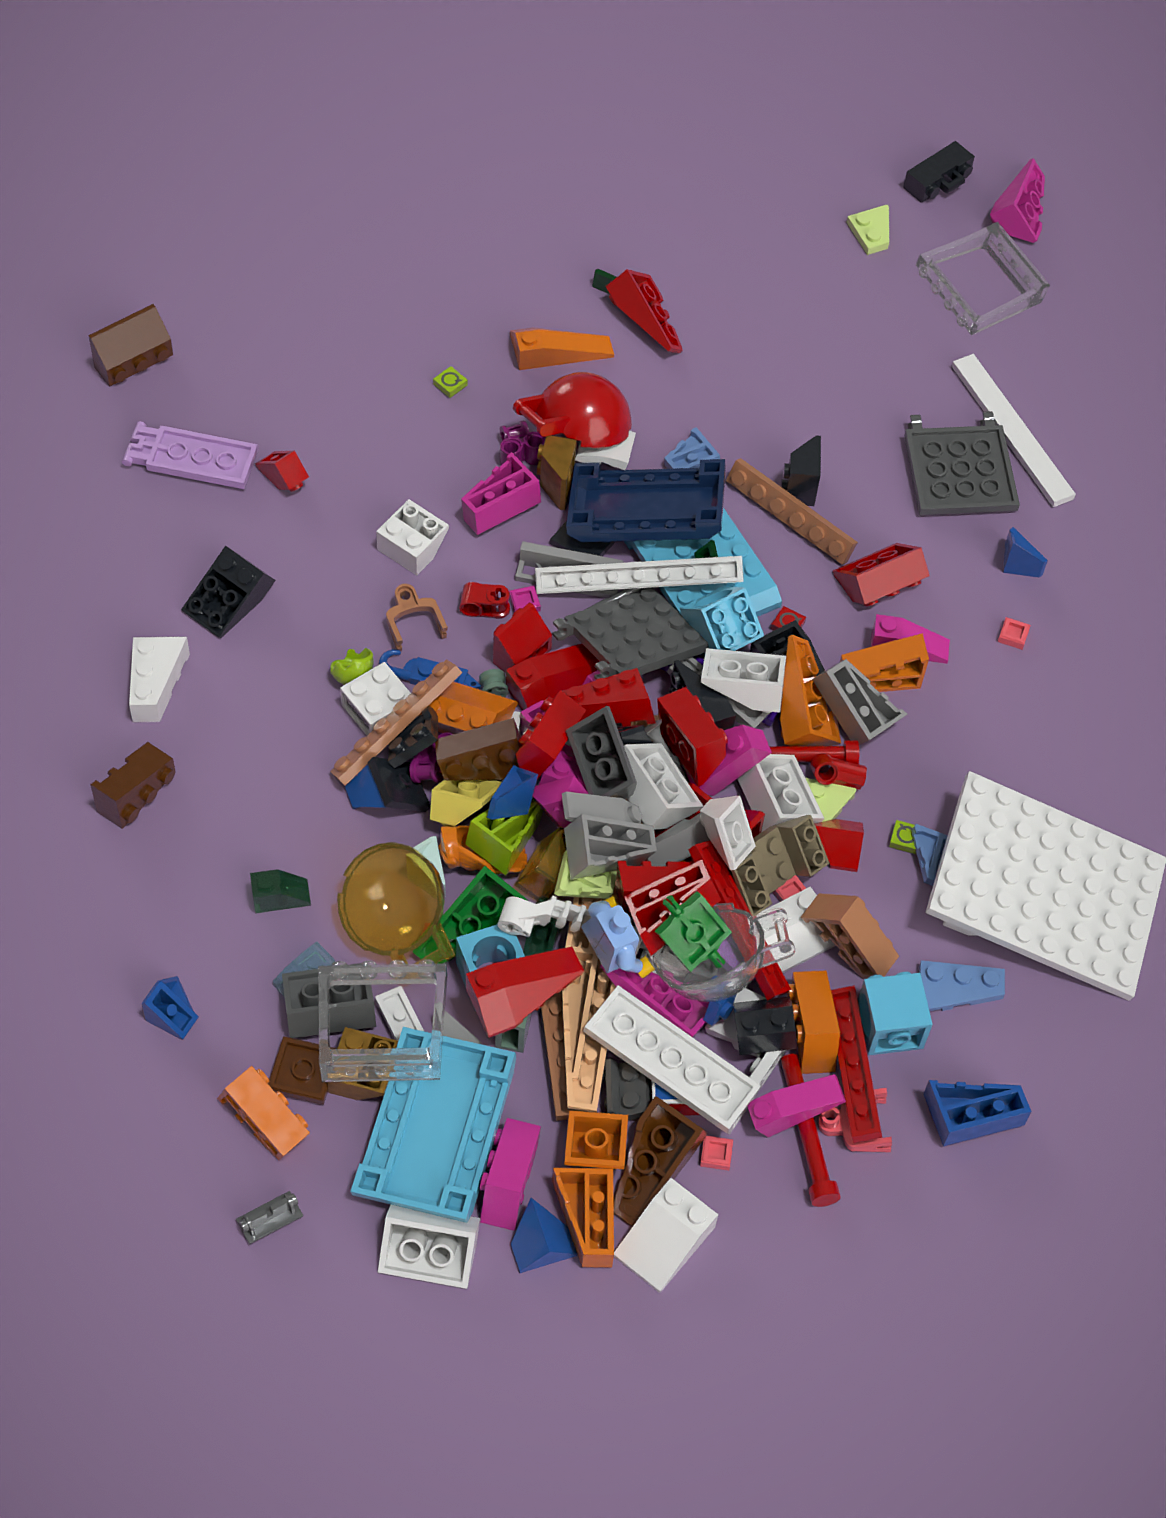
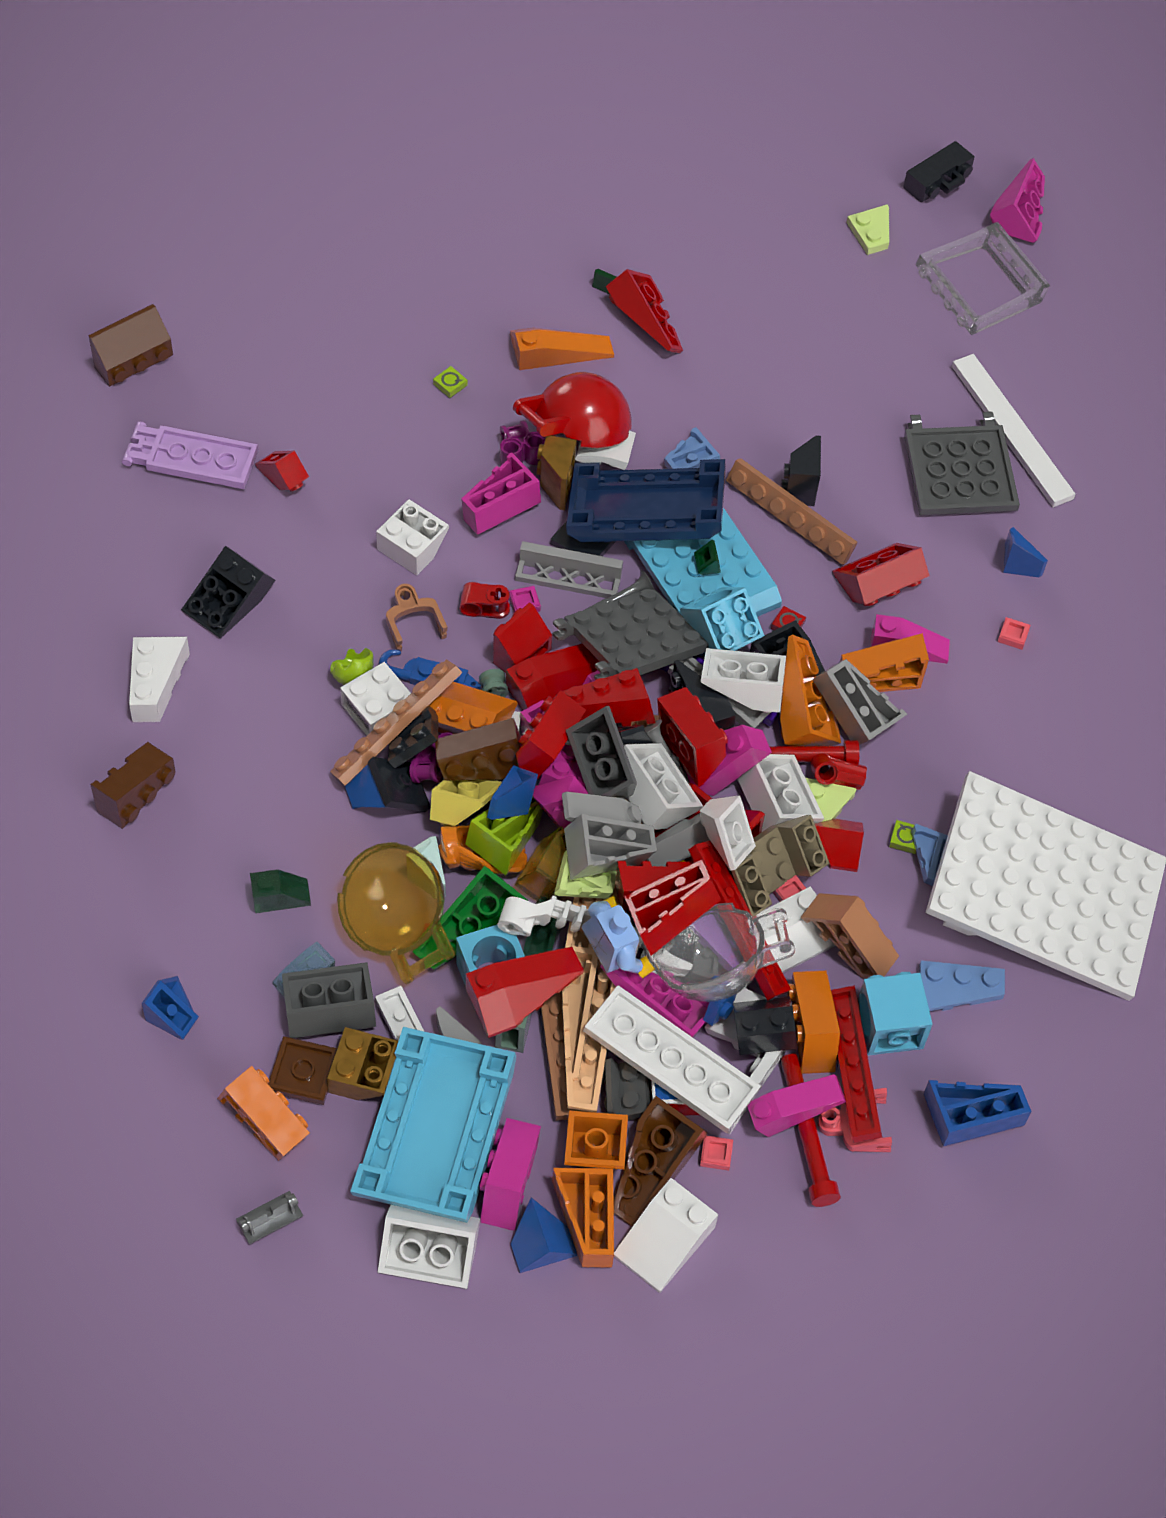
clear windscreen [318,960,448,1082] -> none
white tile [535,556,744,594] -> none
green plate [655,891,732,972] -> none

